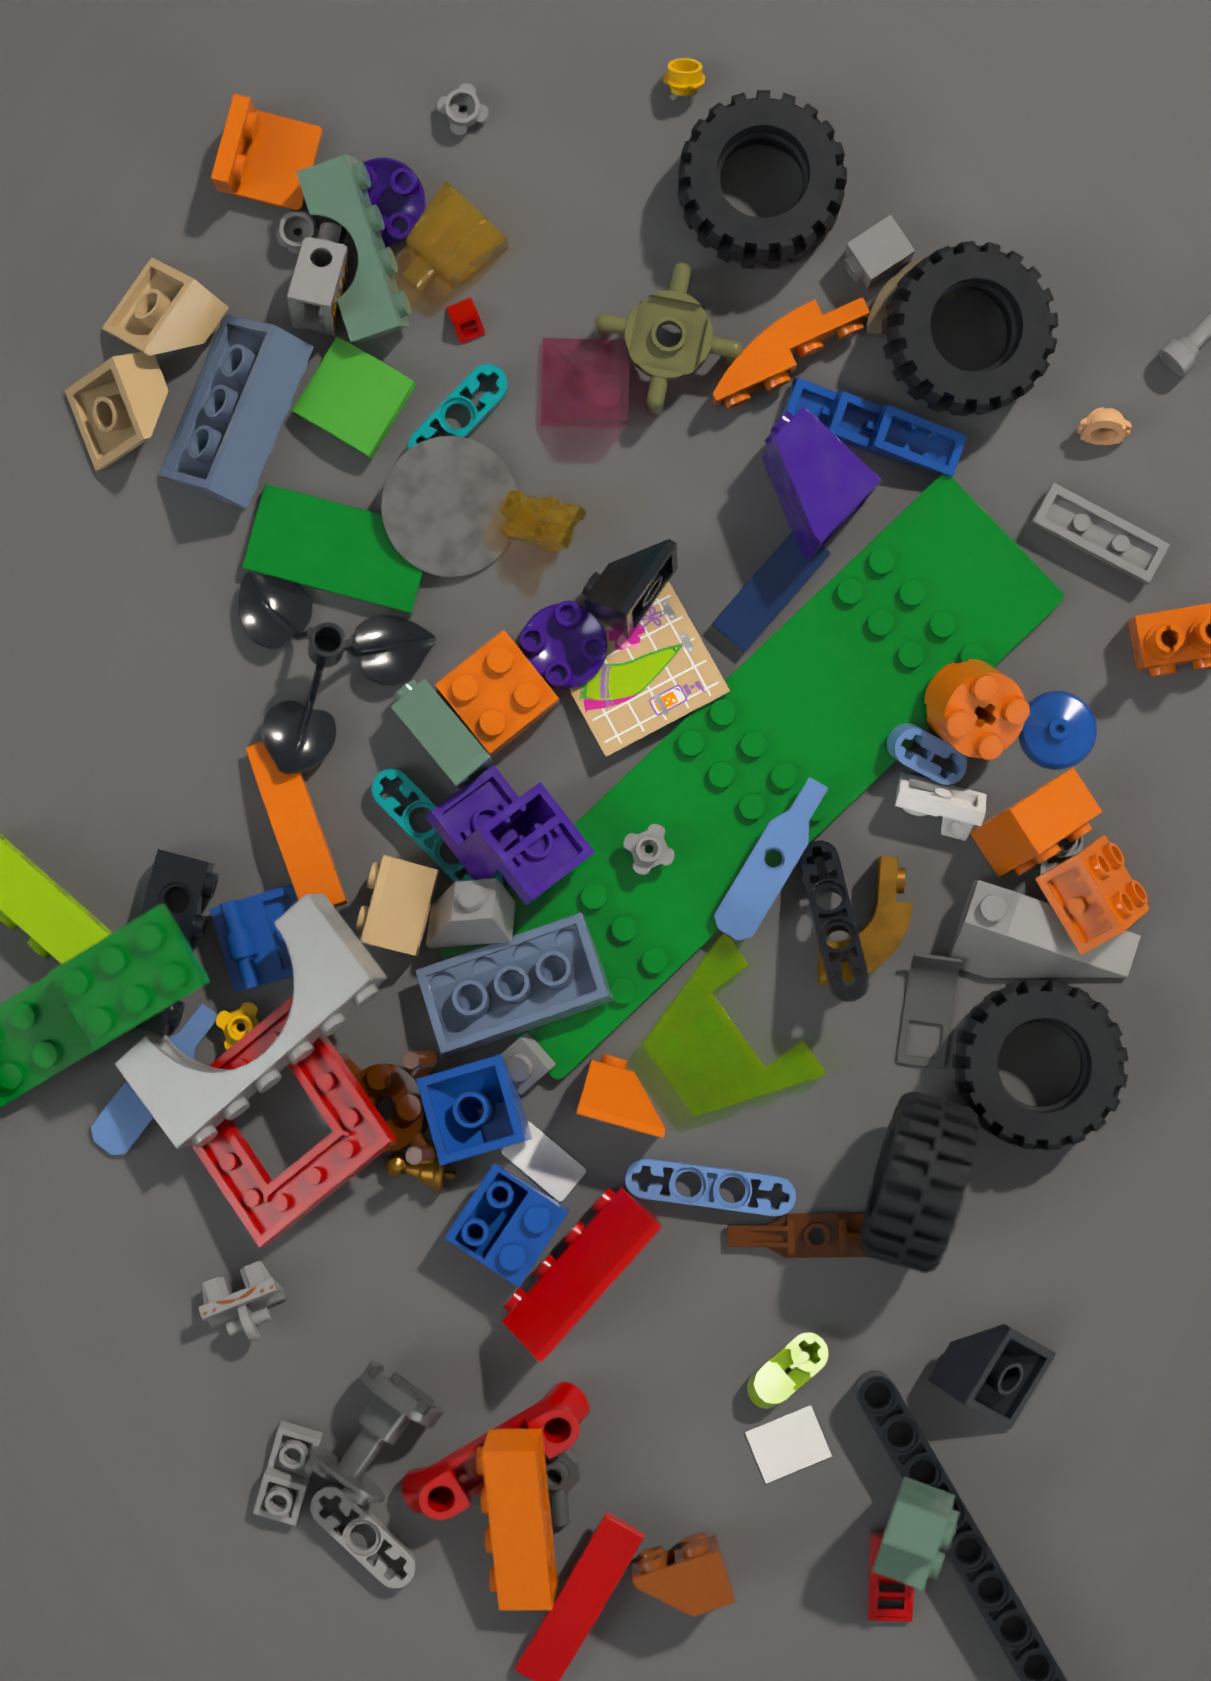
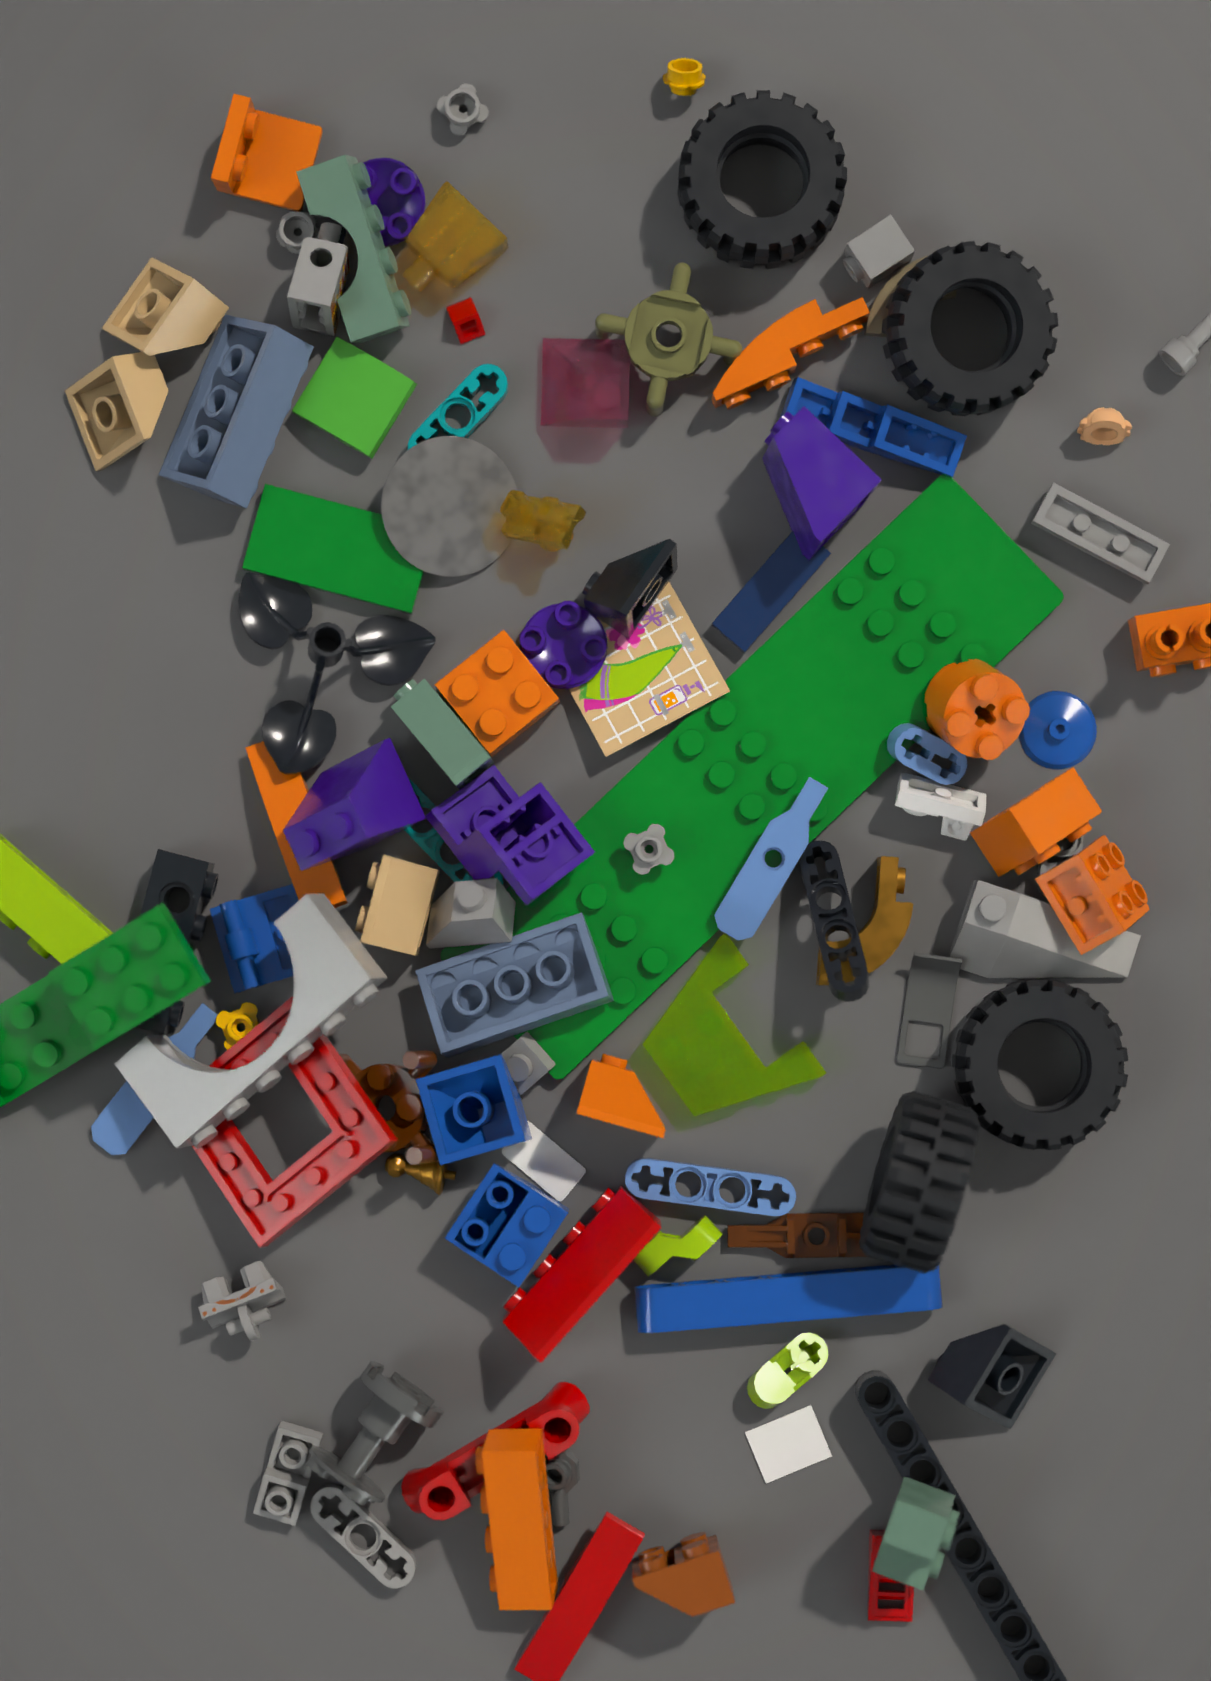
none -> dark purple slope [283,738,426,871]
none -> lime piece [633,1215,722,1276]
none -> blue beam [634,1264,943,1333]

